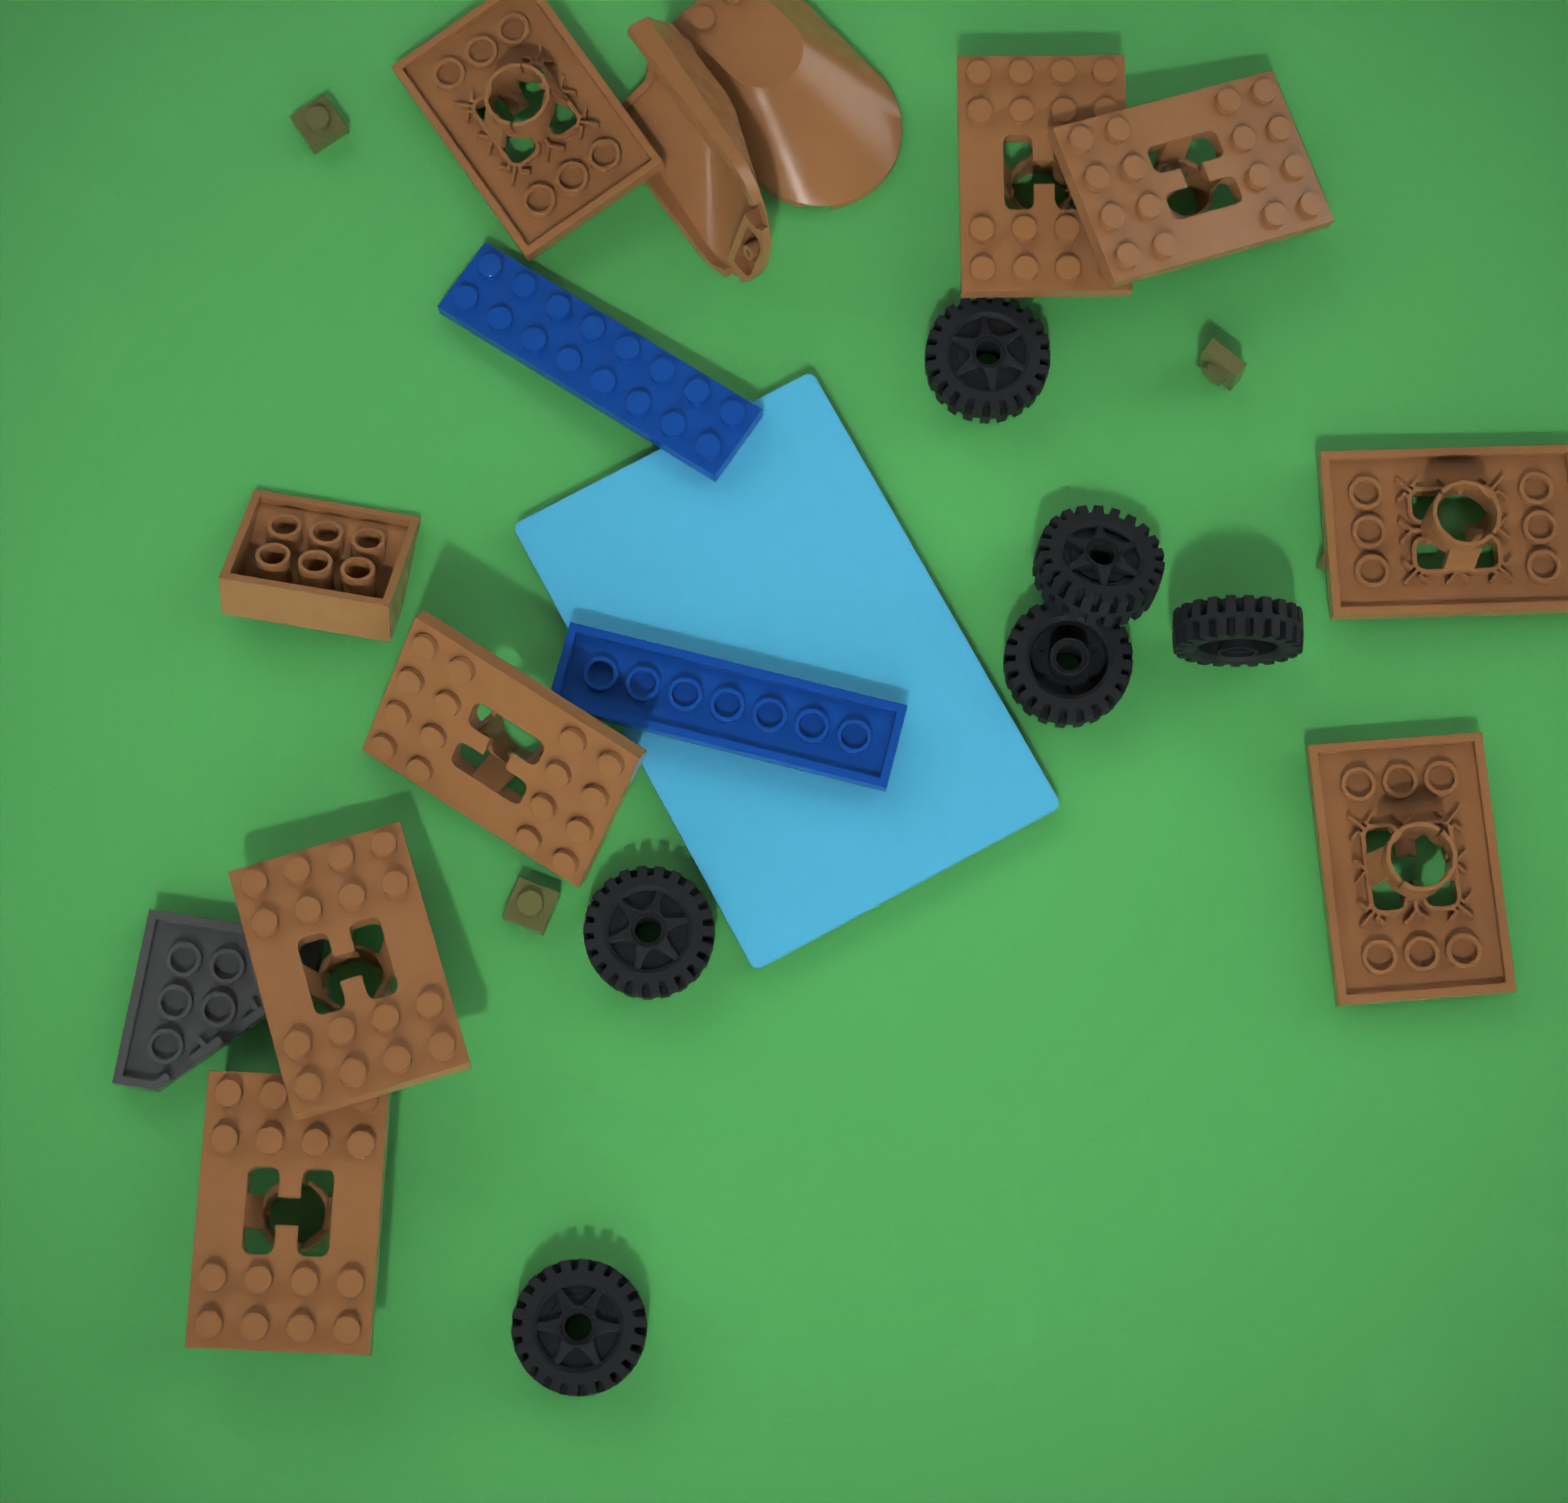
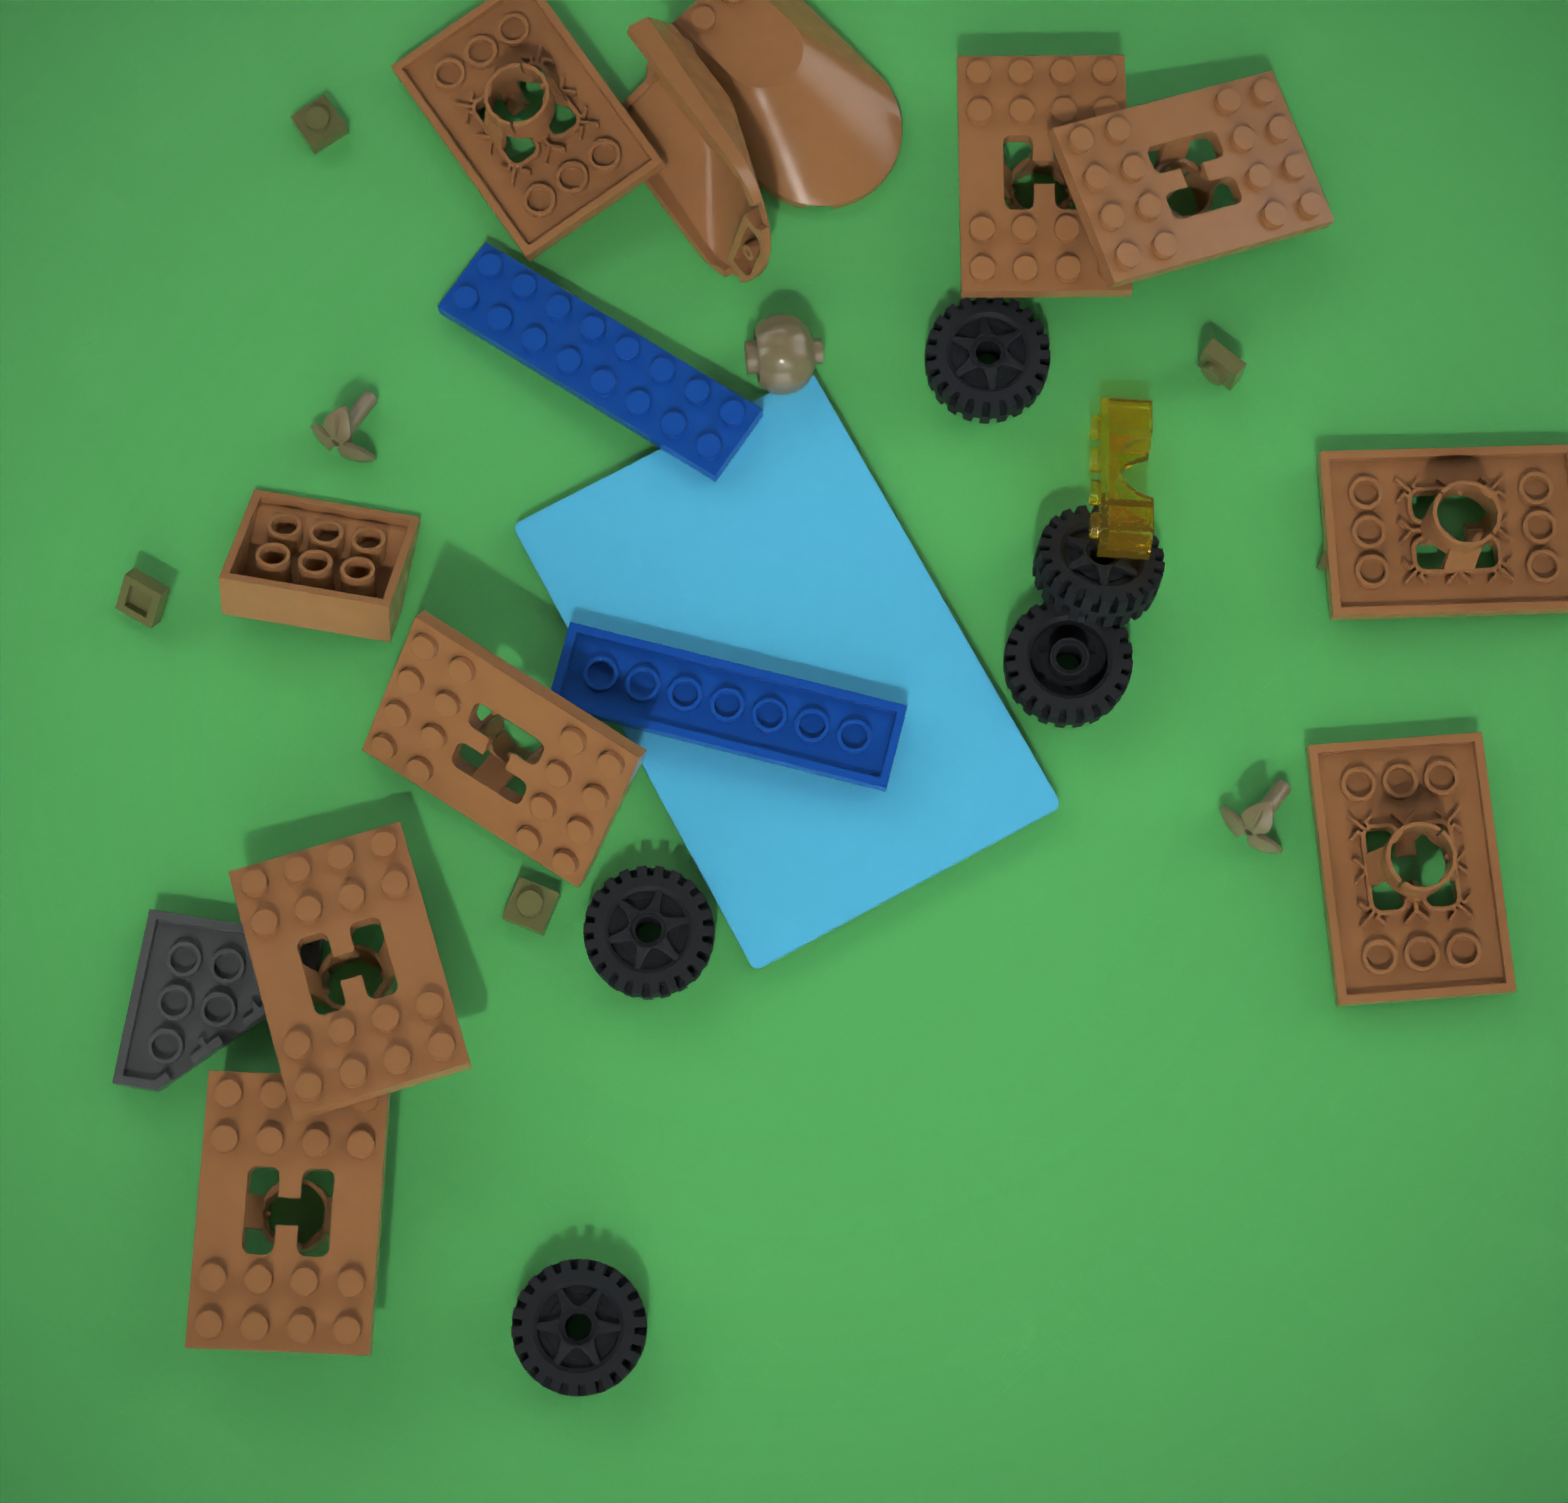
black wheel [1172,595,1304,667] -> none
none -> olive plate [115,568,170,628]
none -> dark tan plant [310,391,378,463]
none -> dark tan plant [744,314,823,395]
none -> clear yellow arch [1089,398,1154,560]
none -> dark tan plant [1219,780,1291,854]

